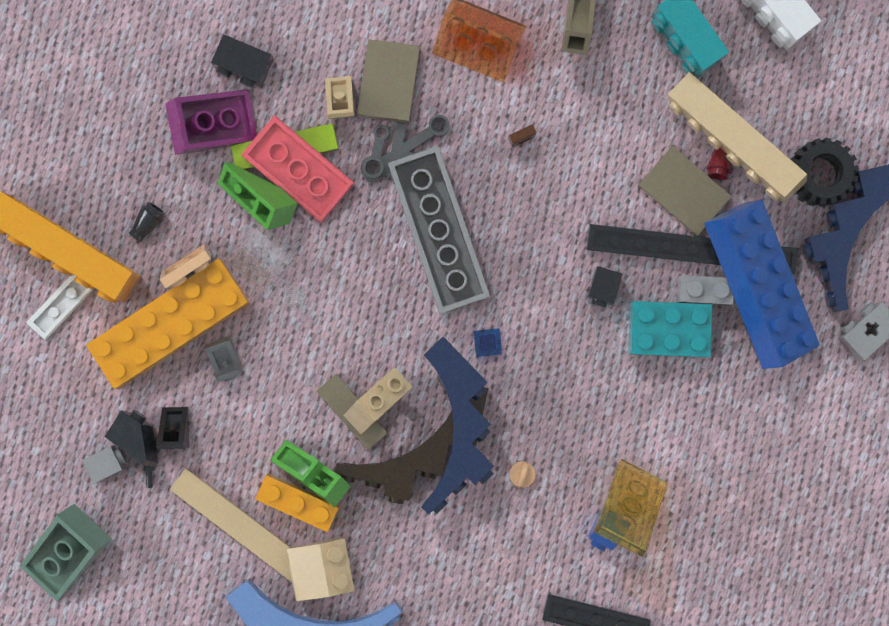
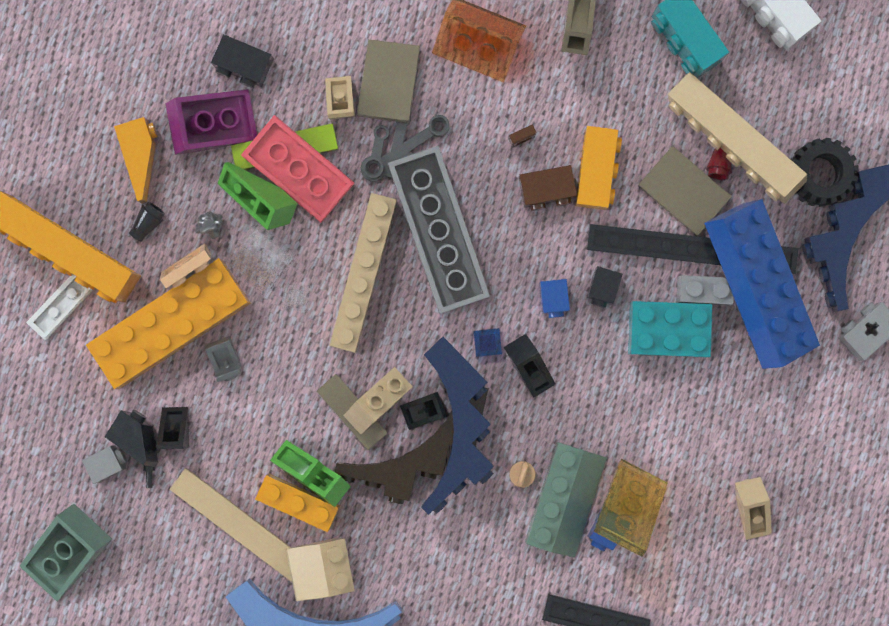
none -> light orange slope [114,117,158,204]
none -> flat silver plant [195,211,223,239]
none -> tan brick [329,193,398,353]
none -> black slope [400,392,447,430]
none -> black slope [504,334,556,398]
none -> reddish brown brick [518,165,577,211]
none -> sand green slope [525,442,607,558]
none -> blue brick [539,279,570,318]
none -> light orange brick [575,126,622,210]
none -> tan slope [735,477,772,540]

